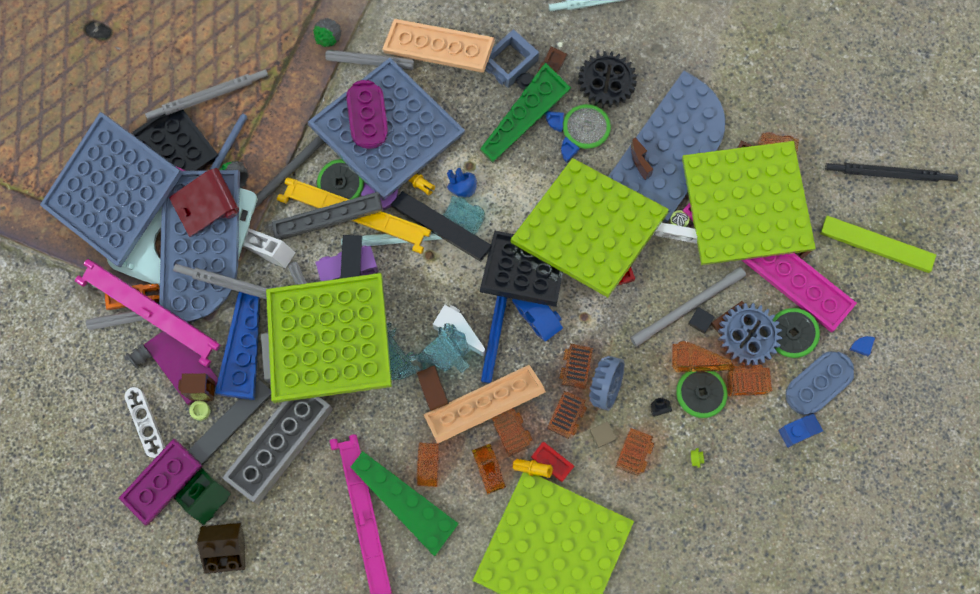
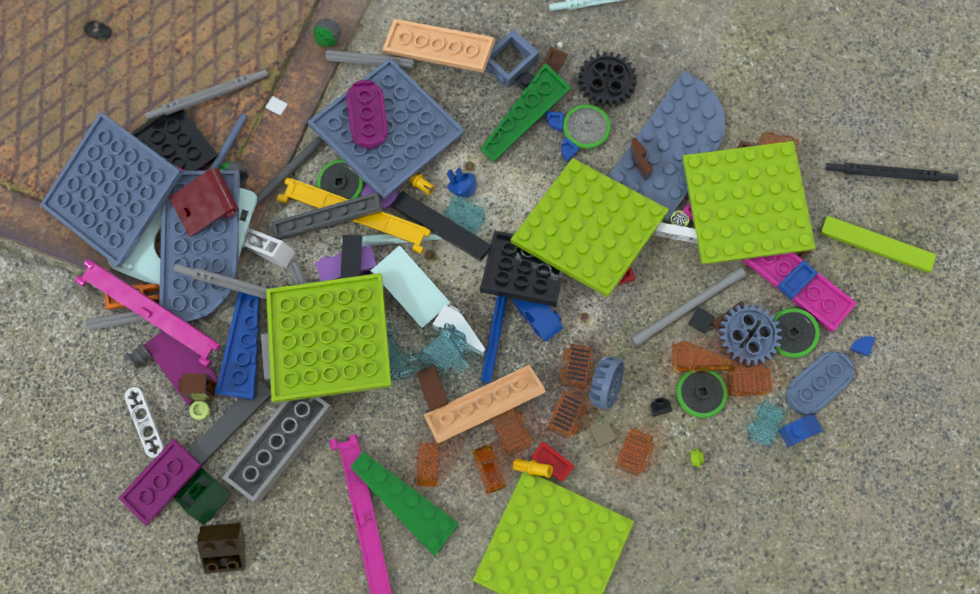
none -> white sticker [266,96,288,115]
none -> light aqua tile [371,245,450,328]
none -> clear light blue bracket [747,399,785,448]
none -> blue tile [777,260,818,300]

